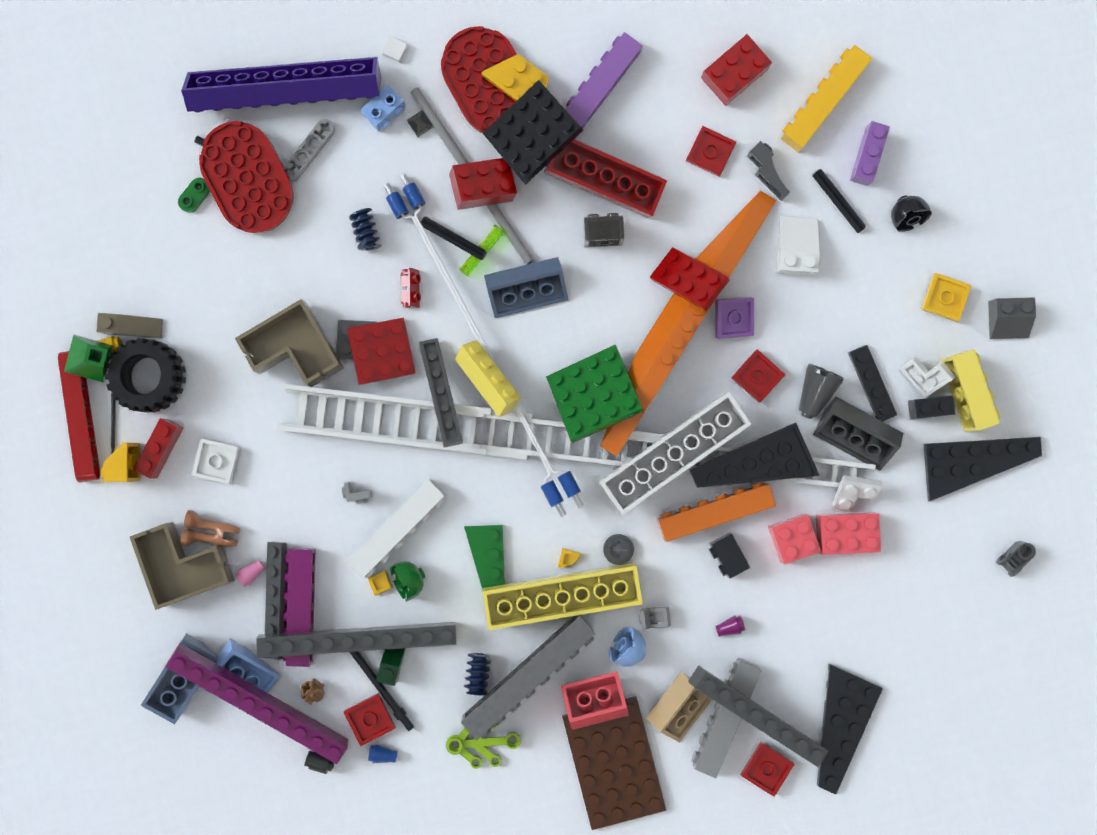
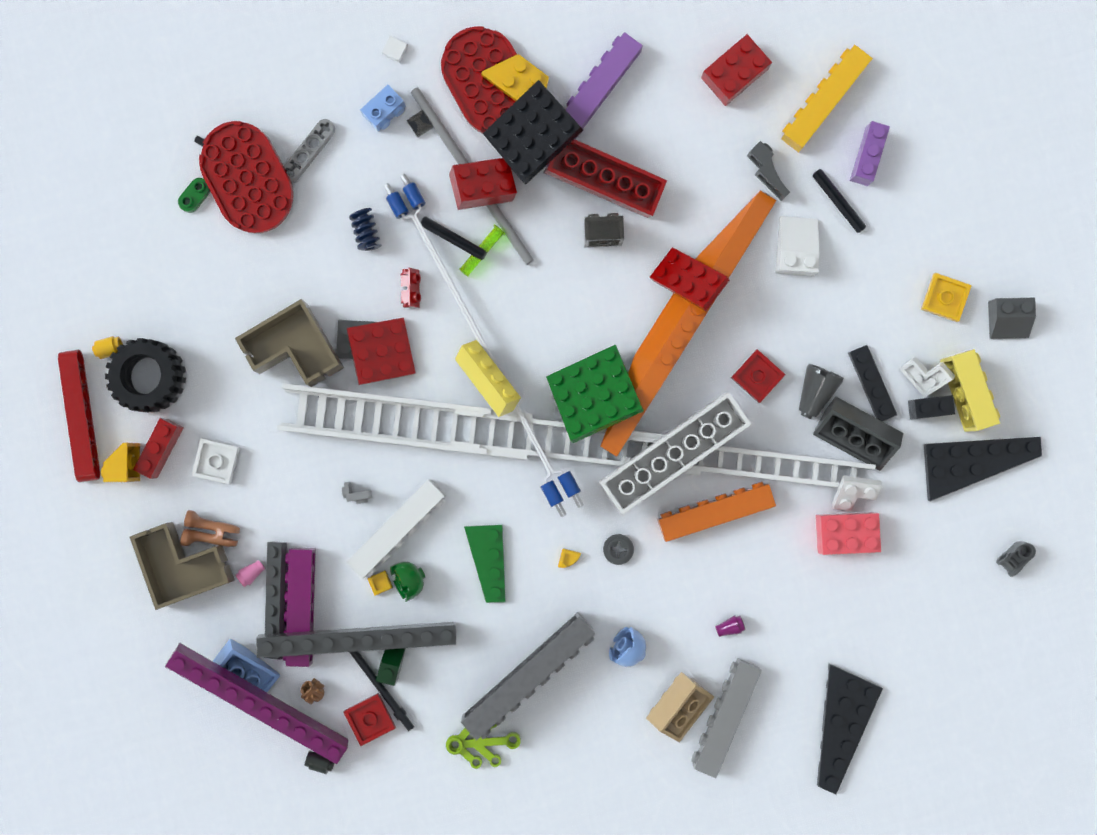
green slope [64,335,113,382] -> none
dark tan slope [96,313,163,338] -> none
black piece [111,391,115,454] -> none
sand blue slope [140,633,218,724] -> none
dark purple brick [181,57,381,113] -> none
blue cone [368,744,397,764] -> none
dark grey plate [419,338,463,448] -> none
dark blue piece [464,653,491,696] -> none
light yellow brick [482,563,643,630] -> none
sand blue slope [484,257,568,318] -> none
coral brick [561,671,629,730] -> none
reddish brown plate [562,696,667,830] -> none
light grey bracket [639,607,671,630] -> none
red tile [686,125,736,177] -> none
dark grey brick [688,665,828,767] -> none
black wing [689,423,820,488] -> none
black brick [709,532,750,579] -> none
medium lavender plate [715,297,754,339] -> none
red plate [740,742,795,797] -> none
coral brick [768,514,821,564] -> none
black cylinder [891,195,932,232] -> none

